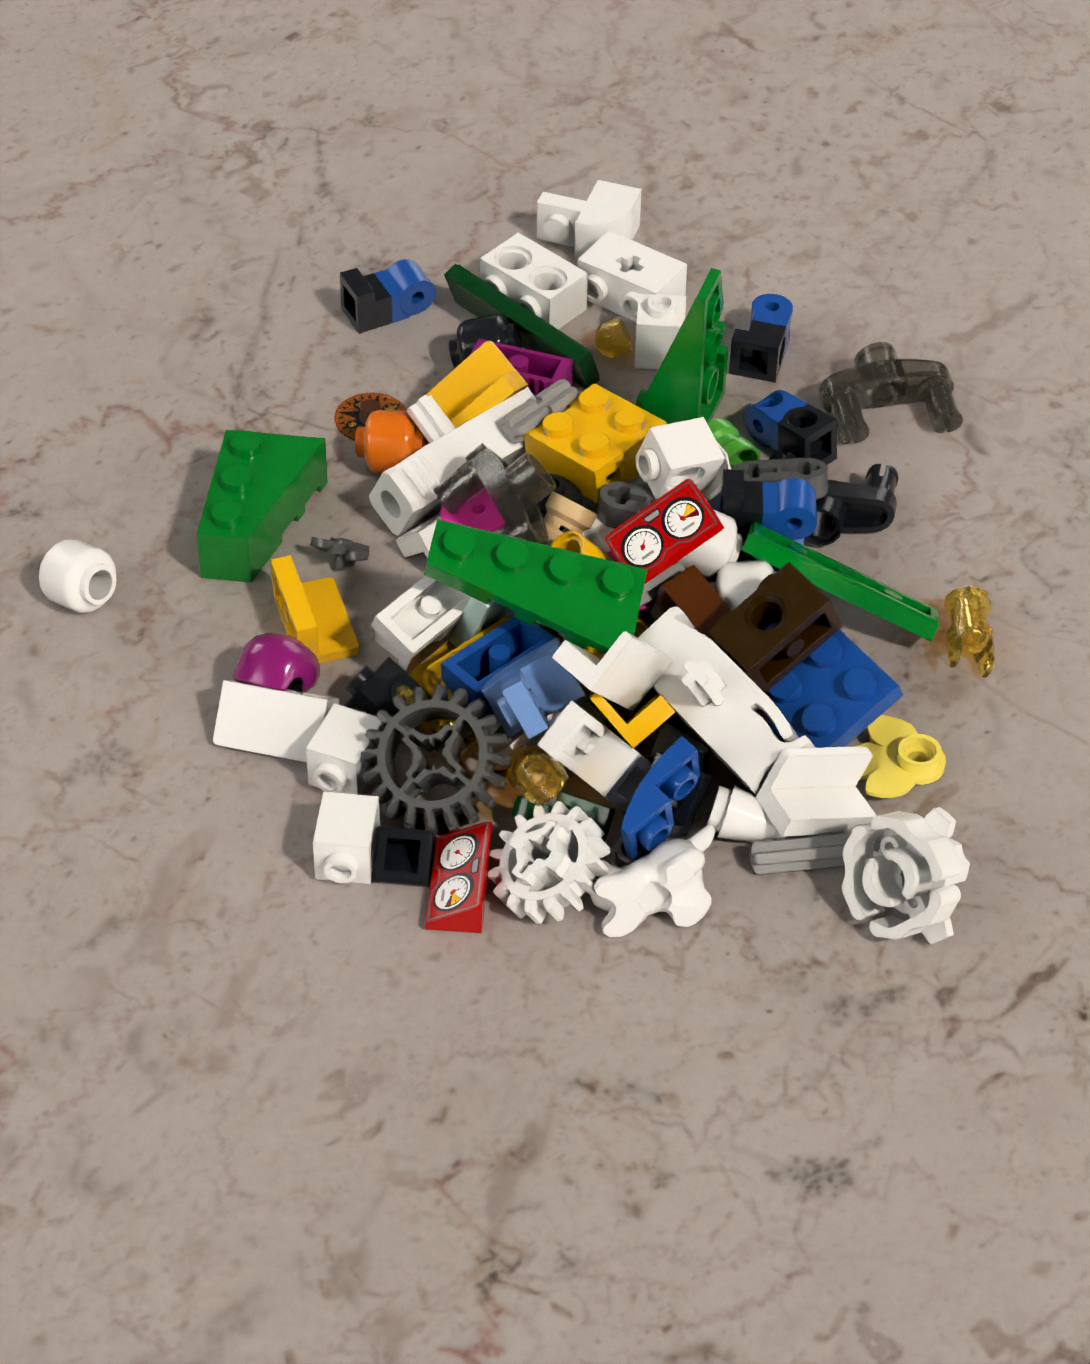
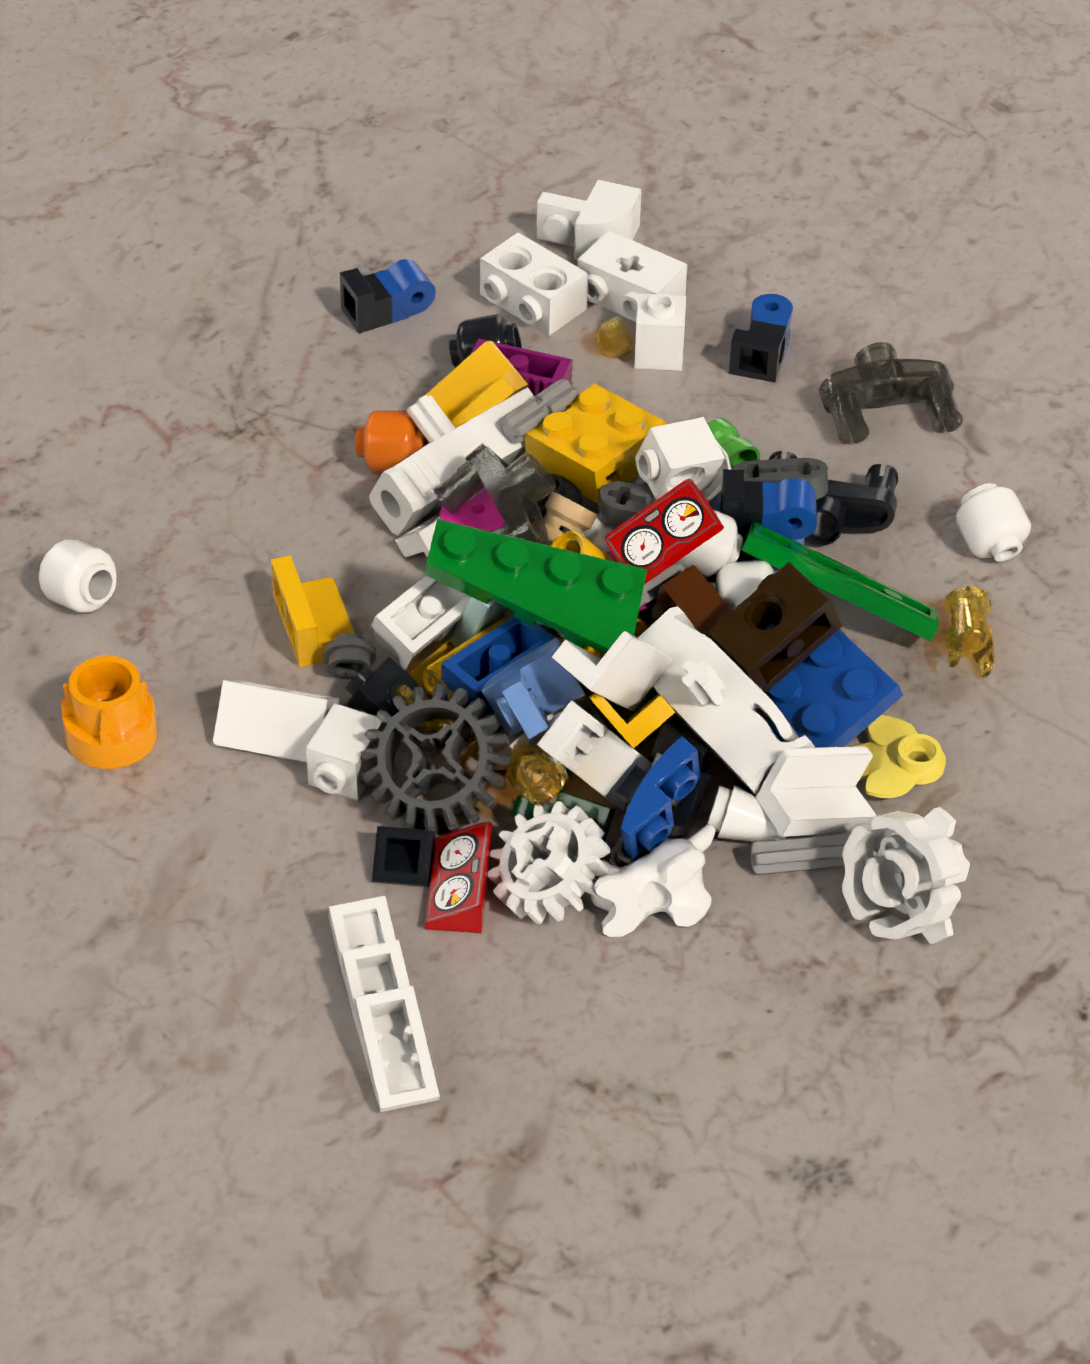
green wedge [197,430,328,583] -> none
magenta hair [232,633,320,692] -> none
dark grey plant [310,537,370,570] -> none
white brick [313,792,380,884] -> none
piece [334,393,406,441] -> none
dark green tile [444,264,600,389] -> none
green wedge [635,268,728,424] -> none
leg [743,390,837,465] -> none
none -> light orange piece [61,653,158,769]
none -> dark grey plate [323,634,376,679]
none -> white slope [328,896,440,1112]
none -> white head [956,483,1031,562]

